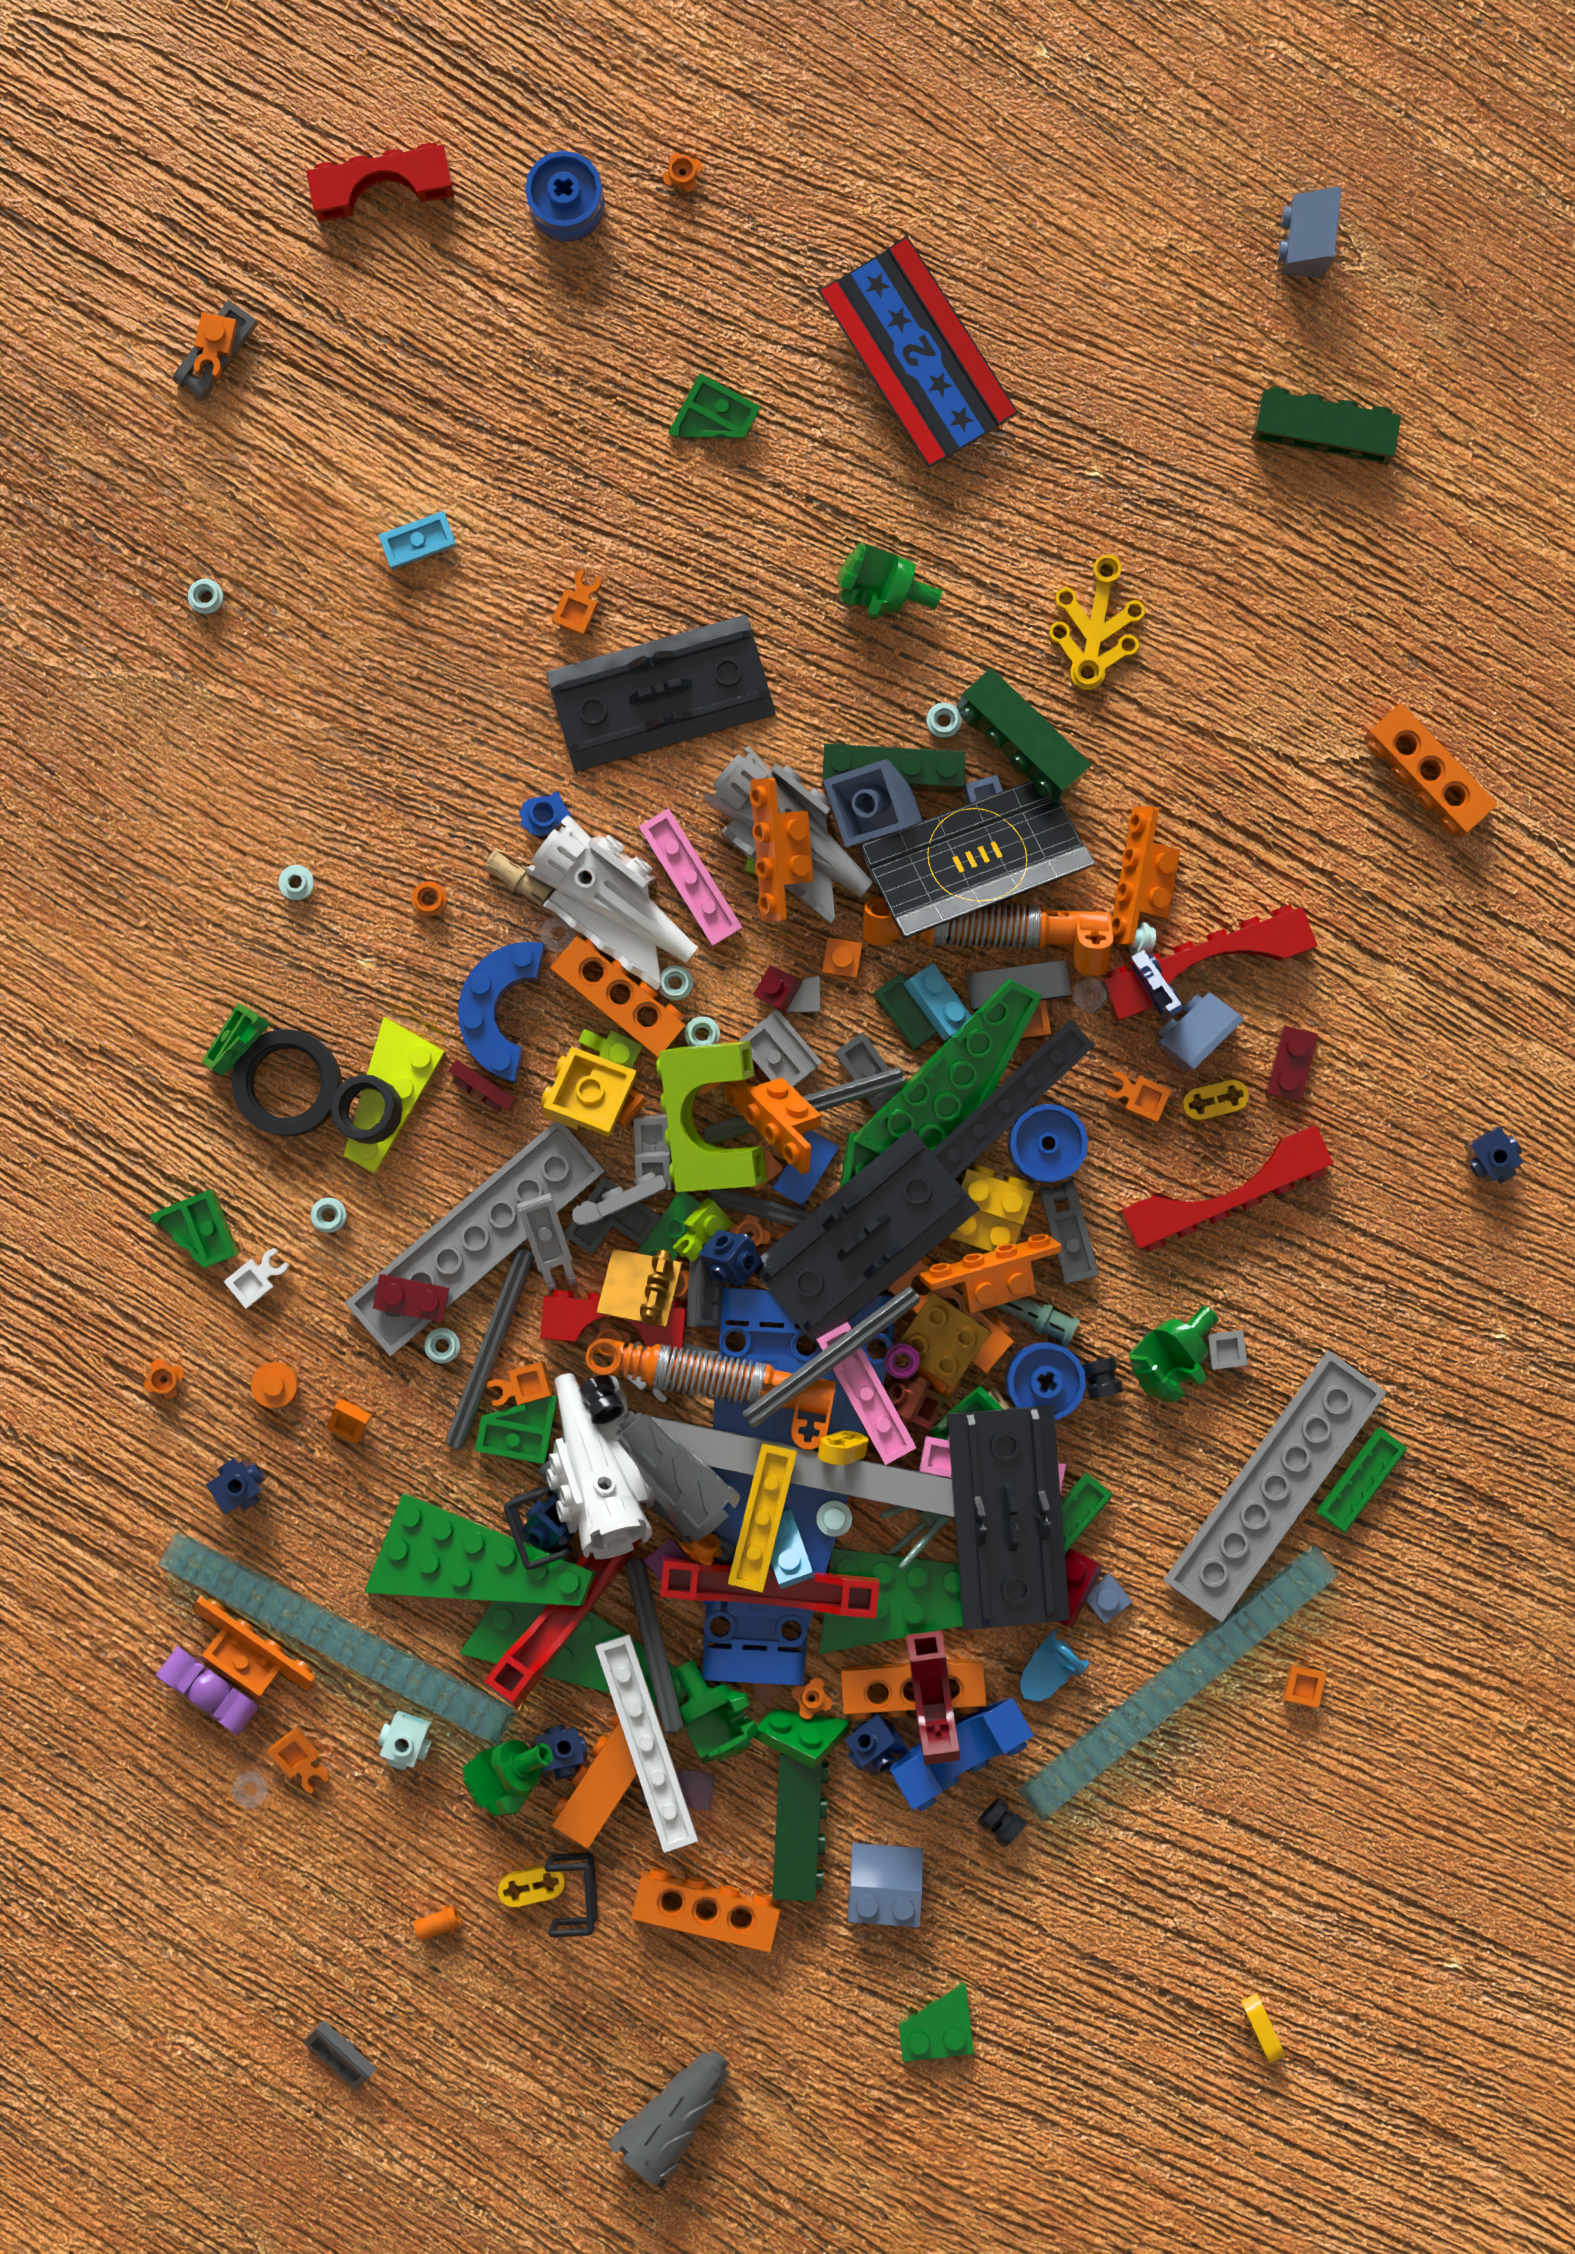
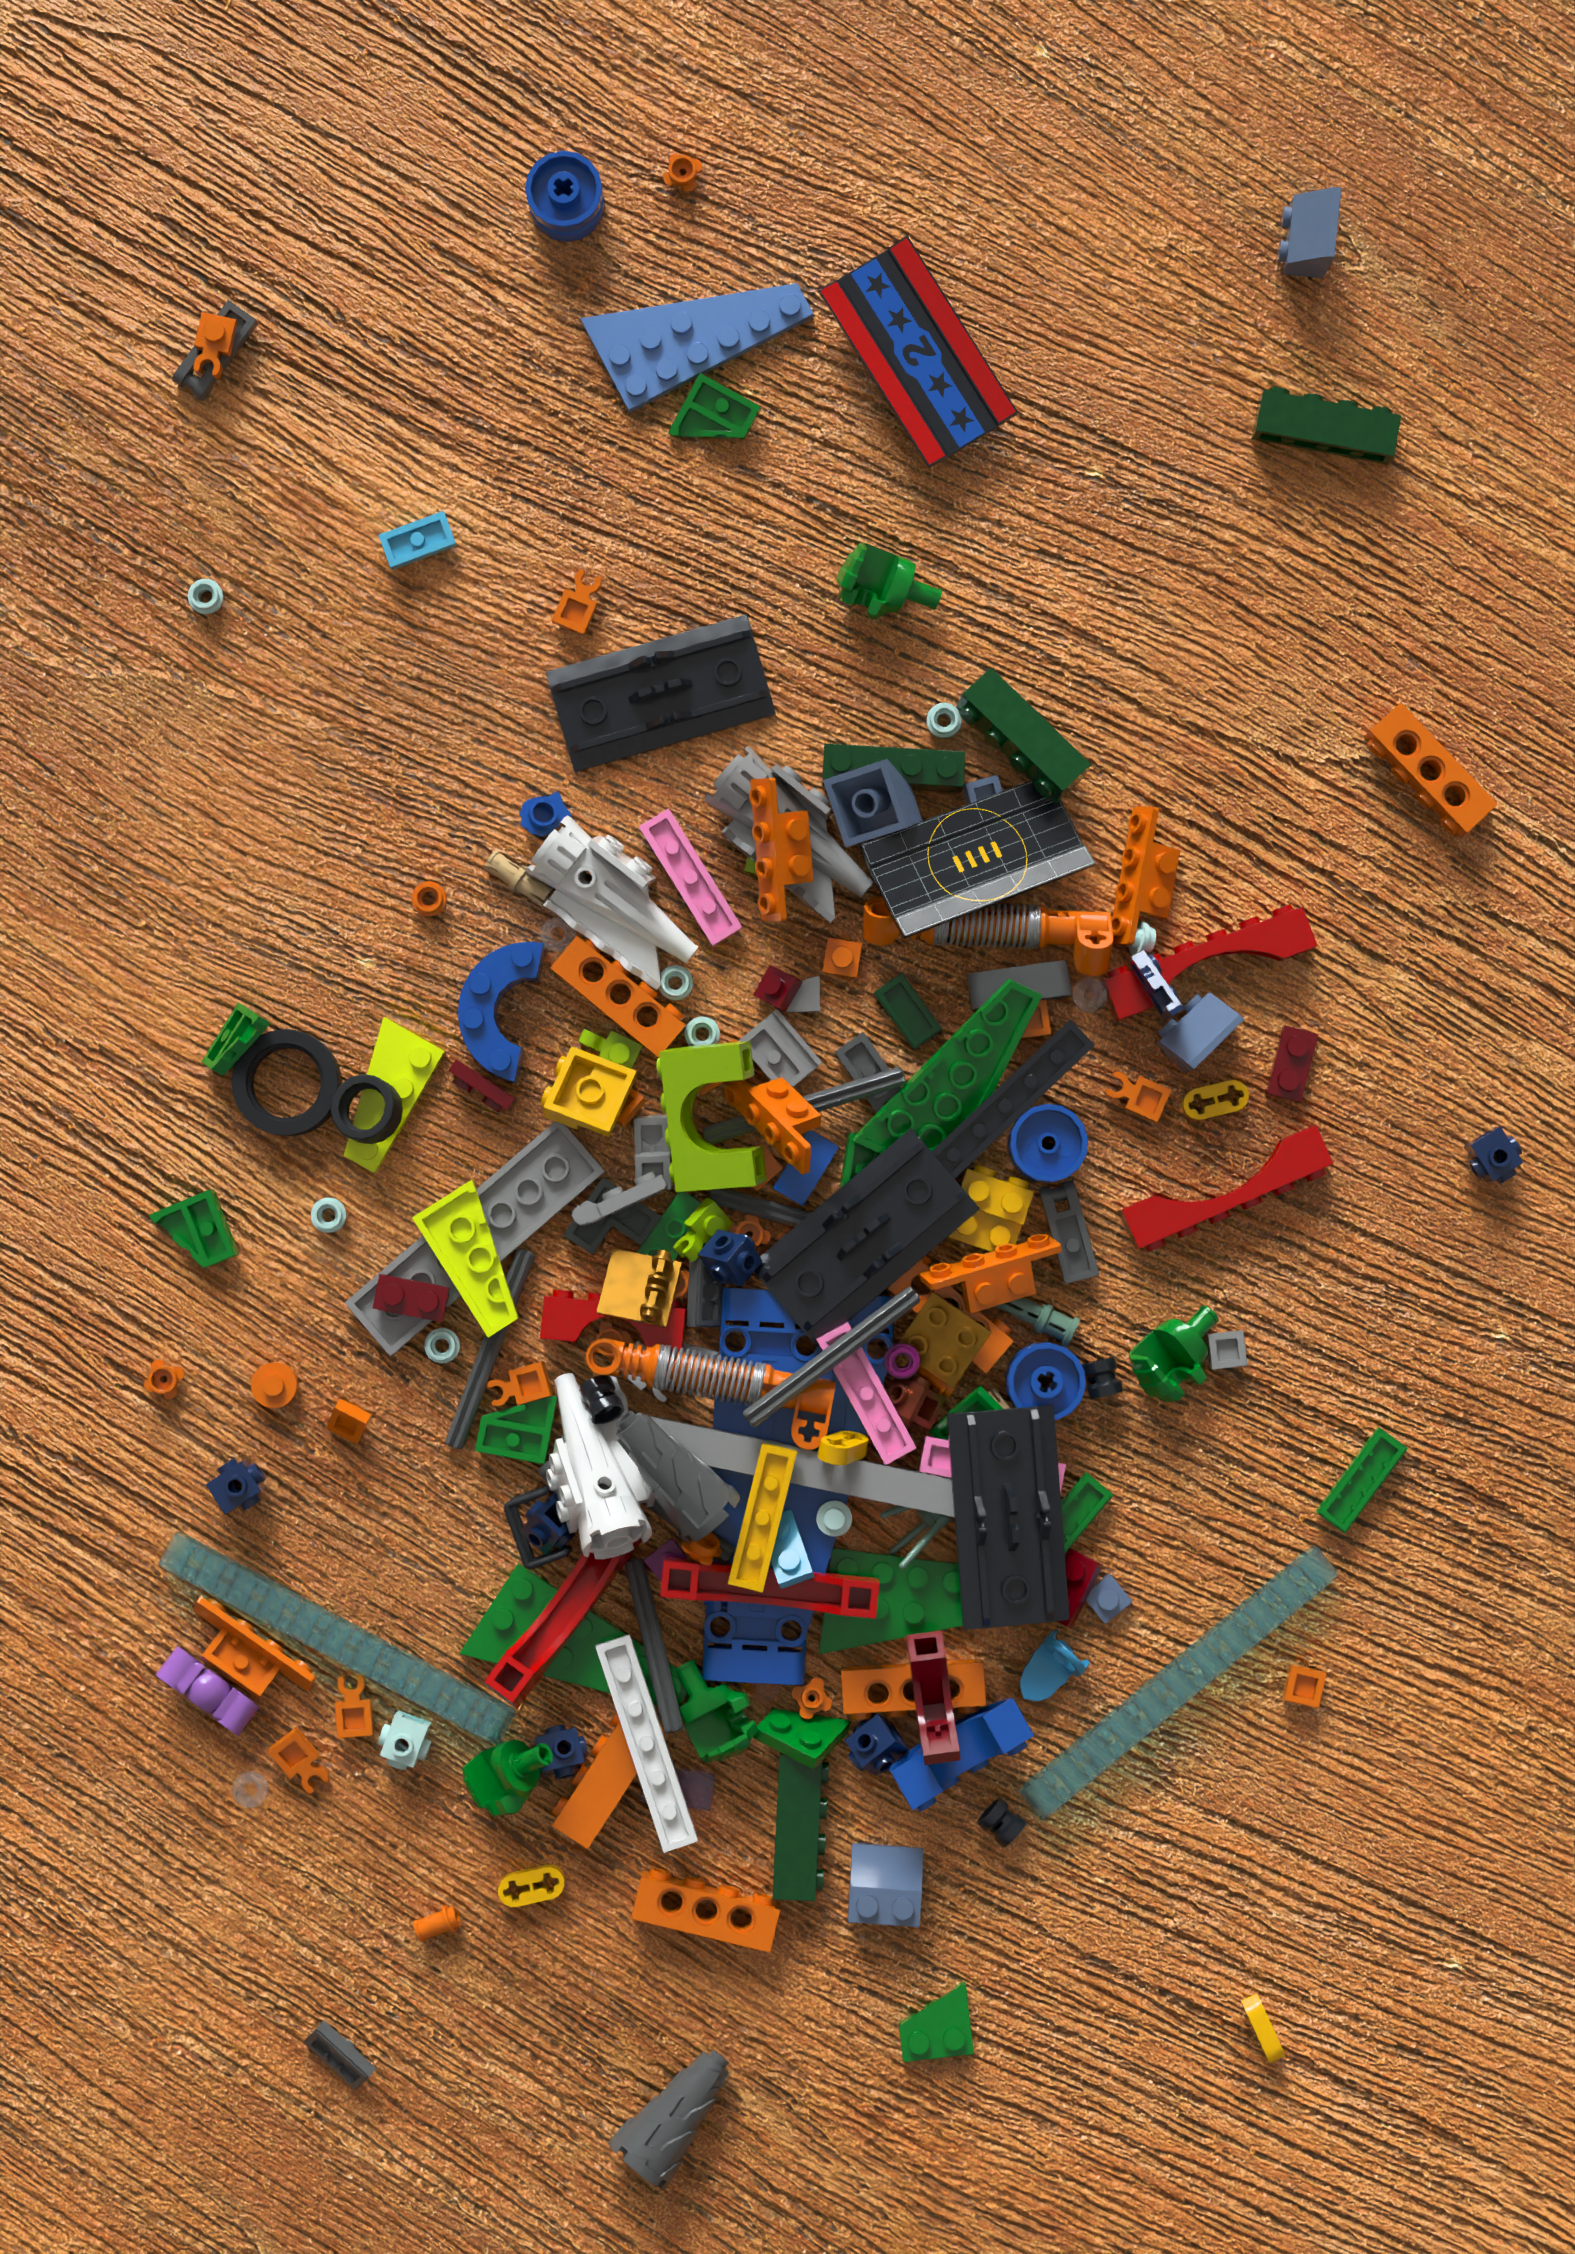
white plate [223,1248,290,1309] -> none
light aqua plate [278,865,314,900] -> none
red arch [306,143,455,222] -> none
green wing [364,1493,596,1606] -> none
light grey hinge [517,1193,578,1293] -> none
black piece [544,1852,598,1938] -> none
medium azure plate [904,963,972,1041] -> none
yellow plant [1048,554,1145,690] -> none
light grey plate [1163,1350,1387,1623] -> none
none -> orange plate [335,1674,374,1738]
none -> neon yellow wing [412,1180,519,1338]
none -> medium blue wing [580,283,814,413]

